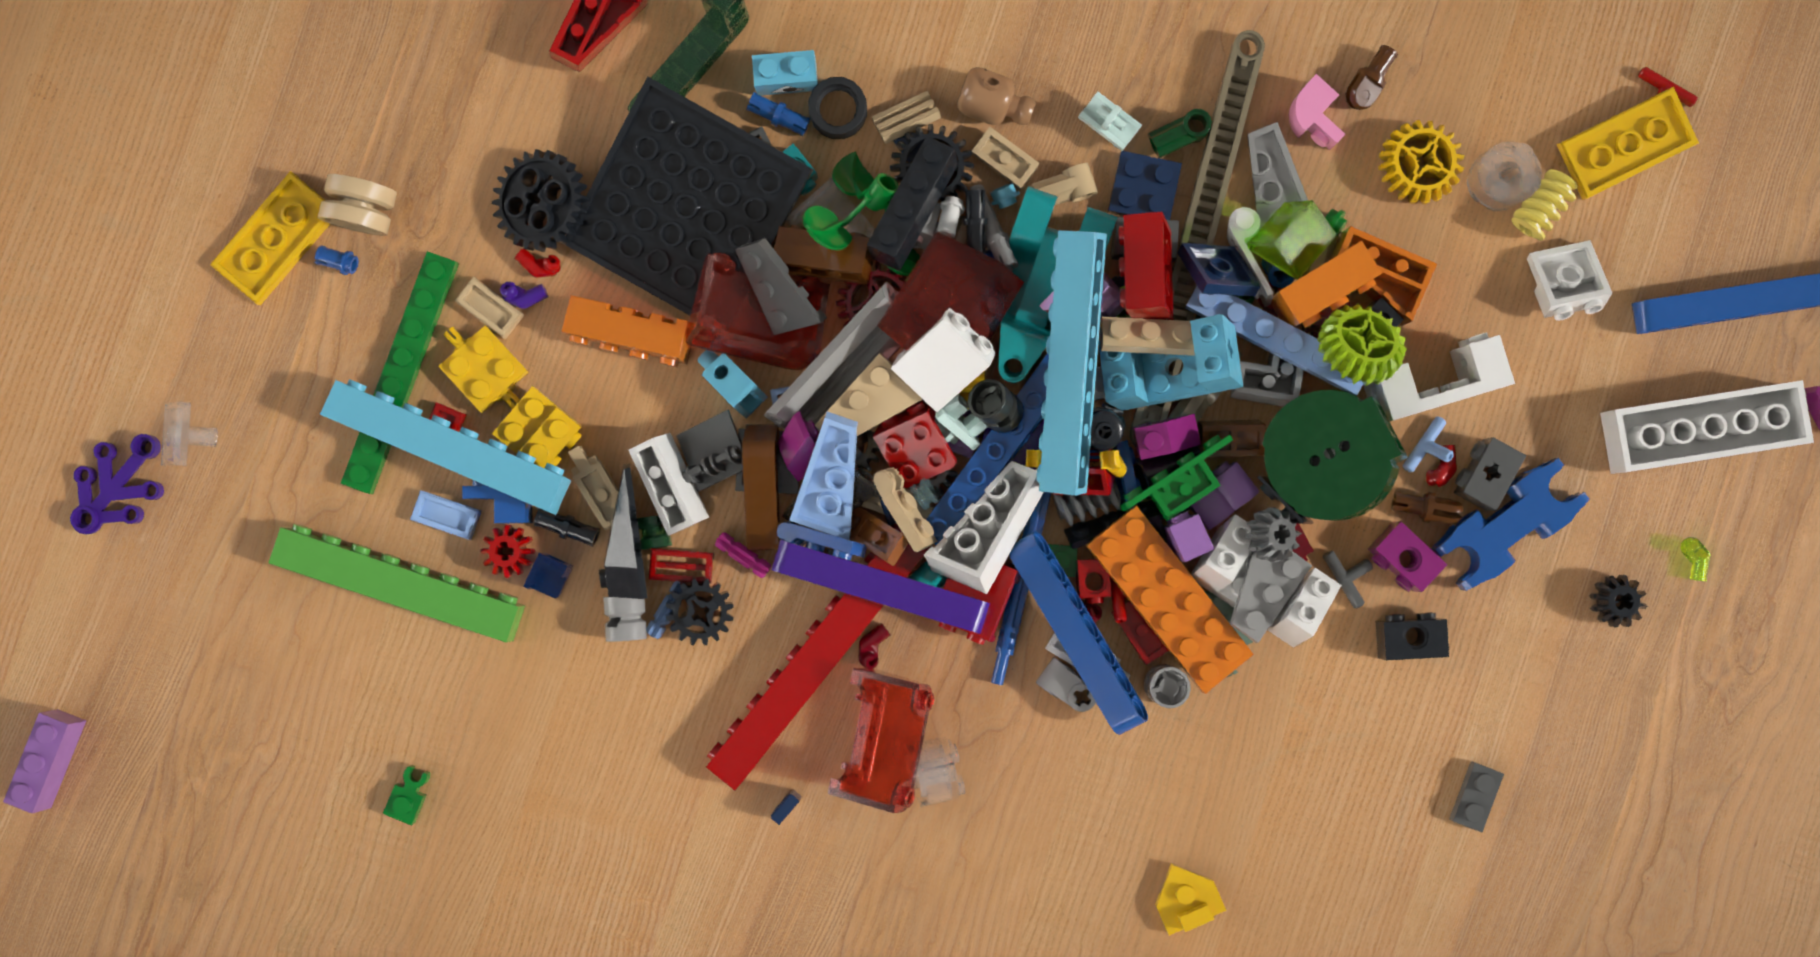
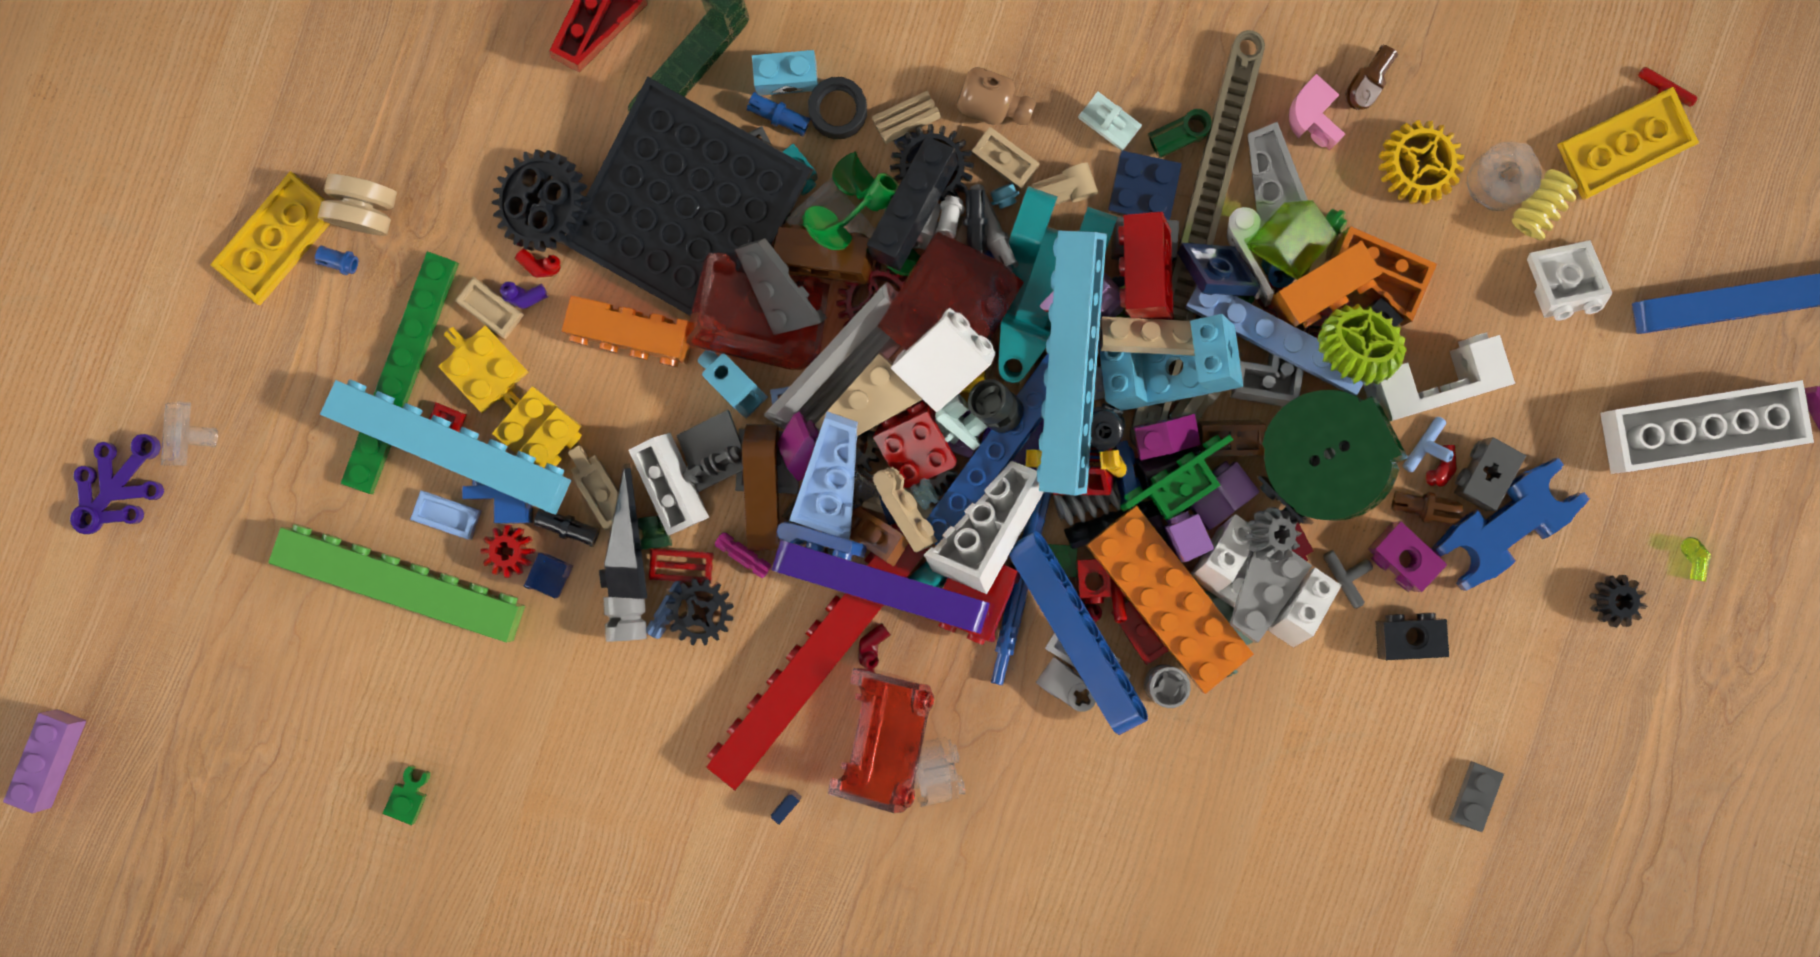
yellow plate [1155,863,1227,936] -> none

